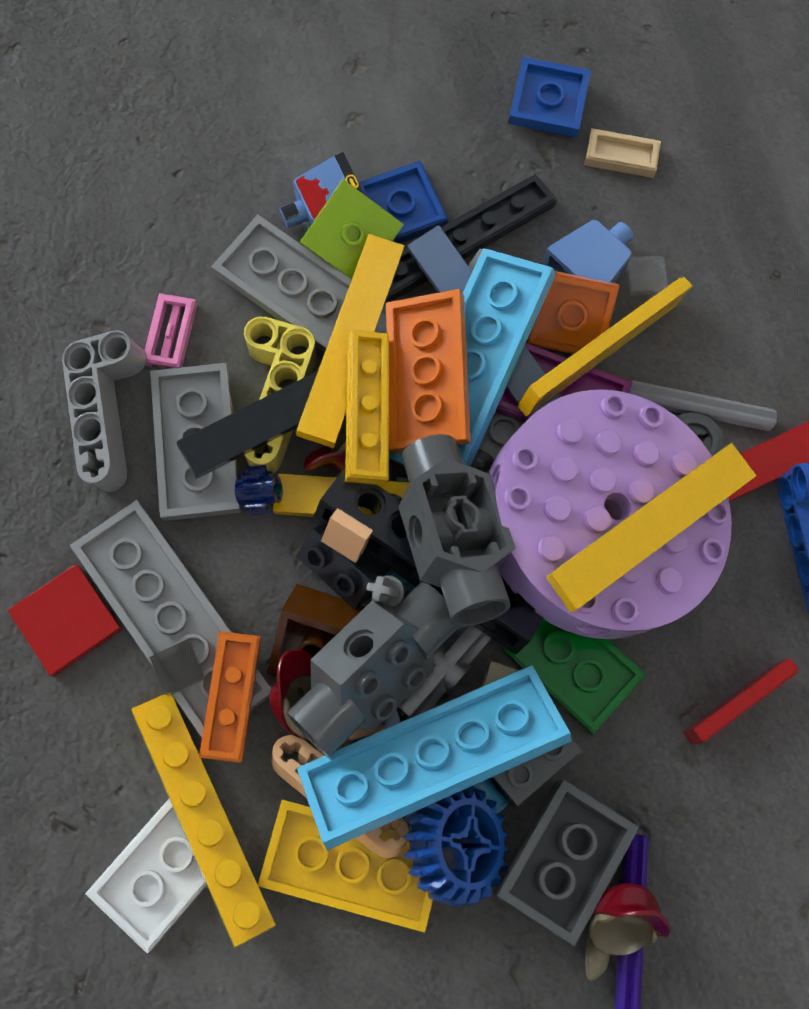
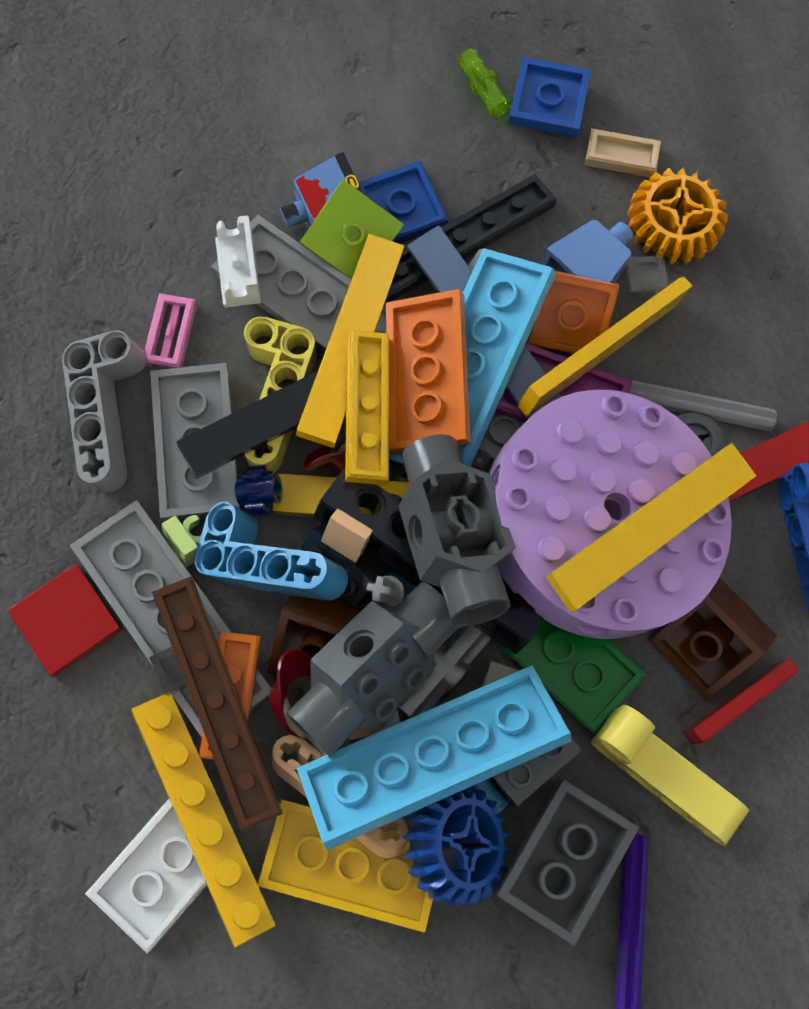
hair [585,883,670,981] -> none
none -> reddish brown tile [152,576,283,832]
none -> yellowish green tile [162,515,201,567]
none -> dark azure beam [195,501,348,600]
none -> white hinge [215,215,262,308]
none -> clear neon green pin [457,48,511,118]
none -> light yellow beam [591,705,749,846]
none -> light orange gear [627,167,728,265]
none -> reddish brown slope [650,577,777,700]

